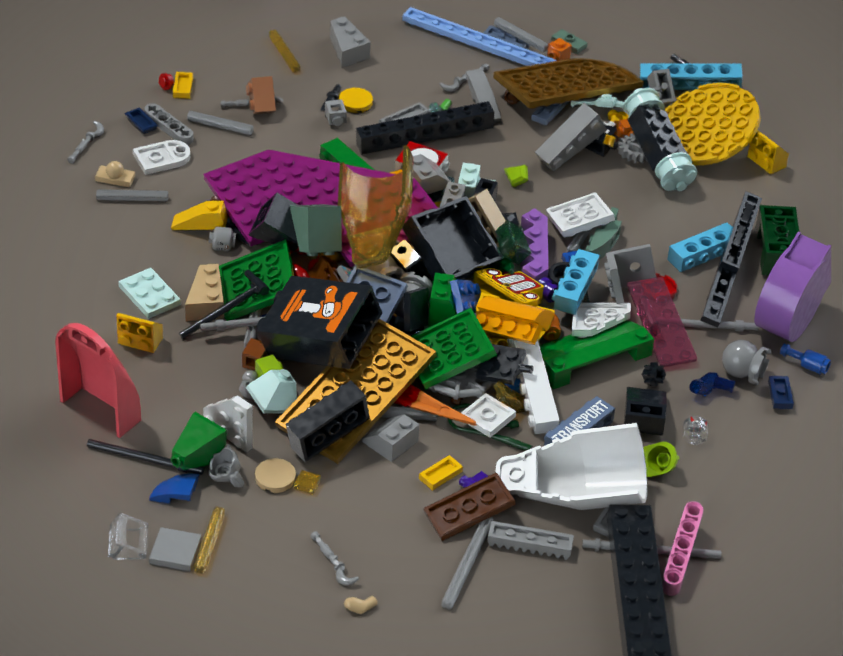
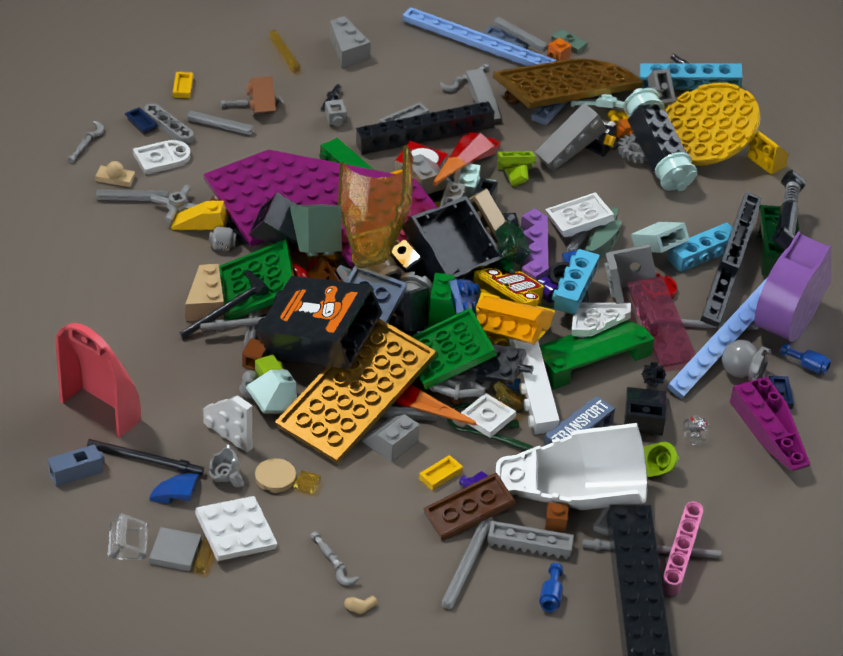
yellow slope [116,313,163,353] -> none
light aqua plate [118,268,181,319] -> none
red plate [158,73,174,90] -> none
green slope [171,412,227,470] -> none
black brick [285,380,370,462] -> none
yellow tile [339,88,373,113] -> none
arm [429,99,452,112] -> none
orange brick [542,314,561,341] -> none
clear blue arm [689,372,736,396] -> none
none -> sand blue brick [48,444,105,486]
none -> light grey bar [151,185,196,224]
none -> white plate [195,496,277,561]
none -> red plate [433,132,501,186]
none -> lime bracket [497,151,536,170]
none -> blue piece [539,563,563,612]
none -> dark orange brick [545,502,569,533]
none -> light aqua brick [631,222,690,253]
none -> light blue plate [666,277,768,400]
none -> magenta wedge [730,376,810,472]
none -> black piece [772,170,806,251]

